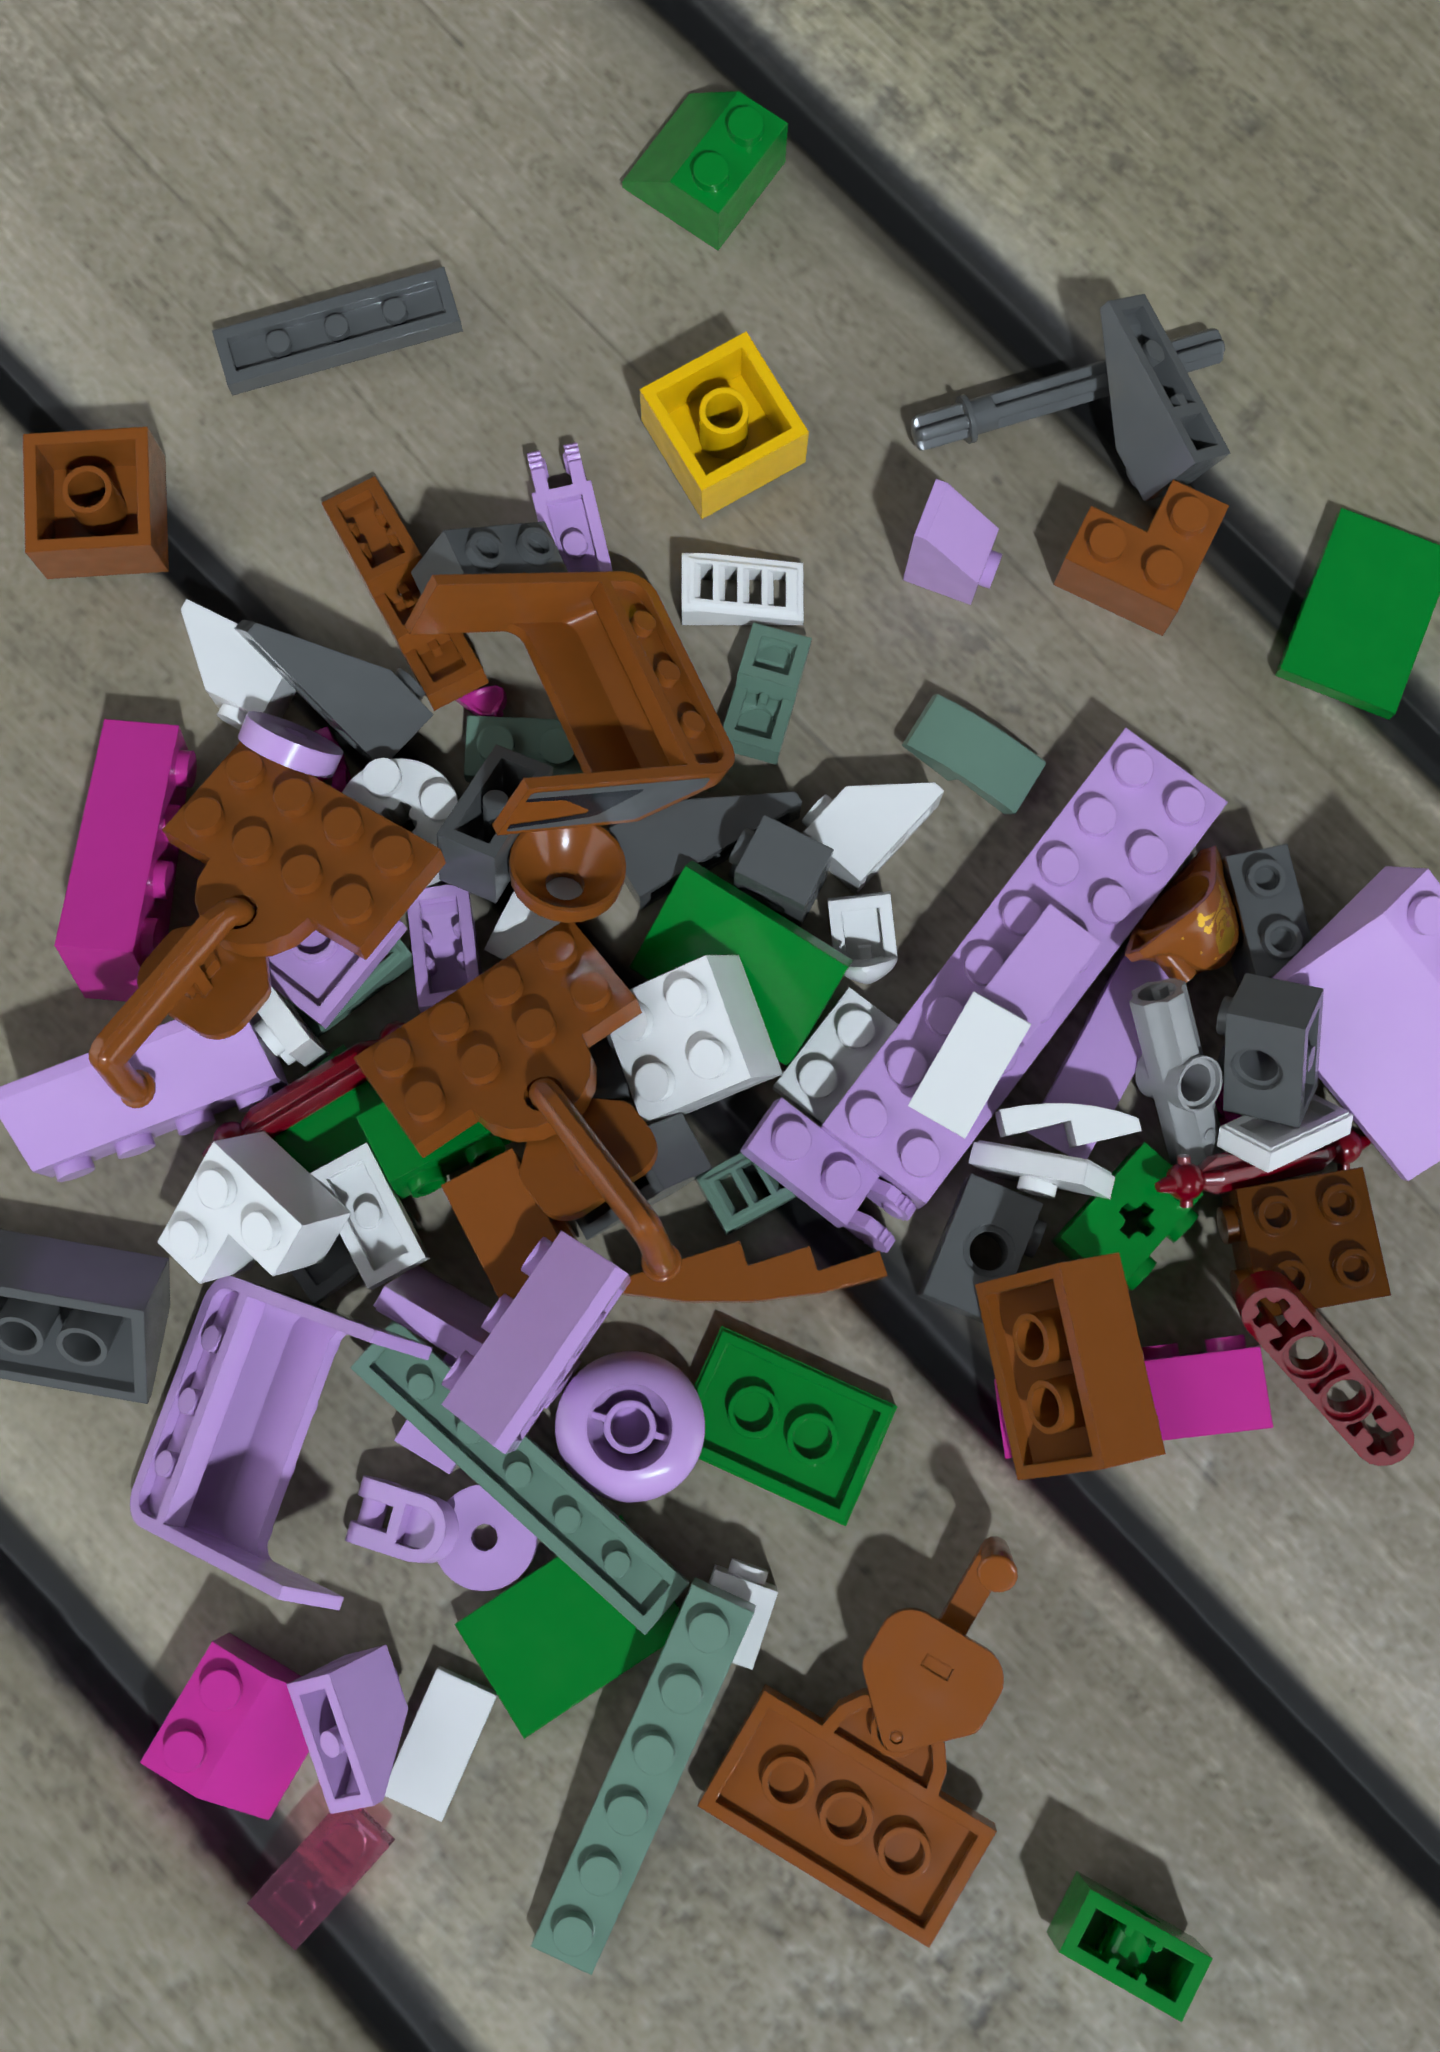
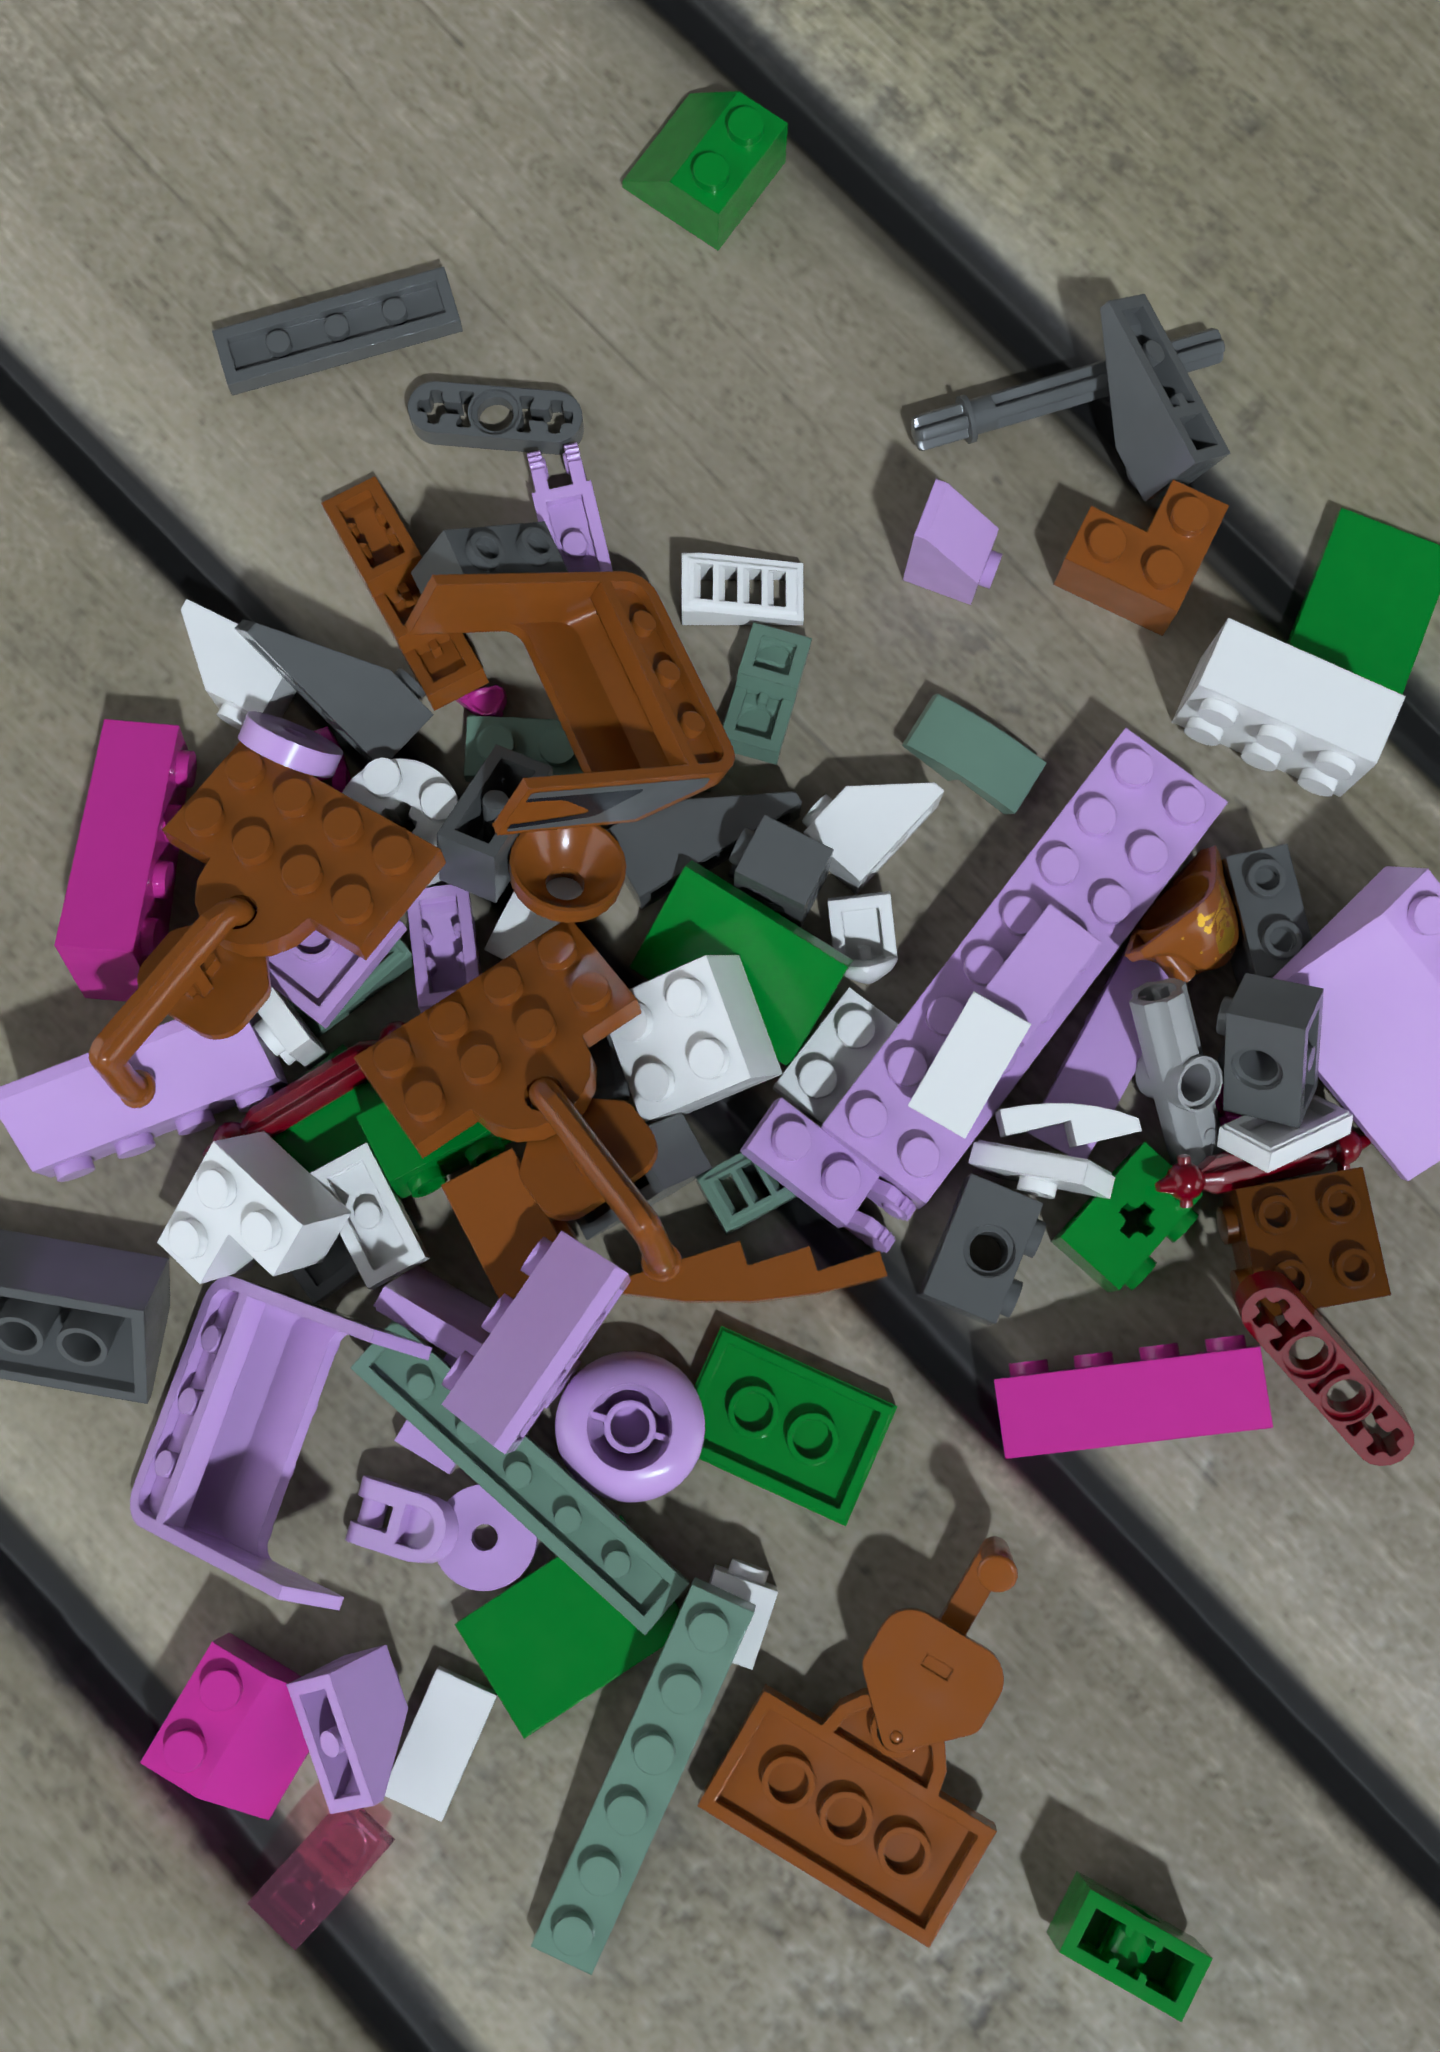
dark orange brick [23,426,169,579] -> none
yellow brick [639,331,809,519] -> none
dark orange slope [975,1253,1166,1480] -> none
none -> dark grey beam [408,381,584,455]
none -> white brick [1172,618,1406,797]

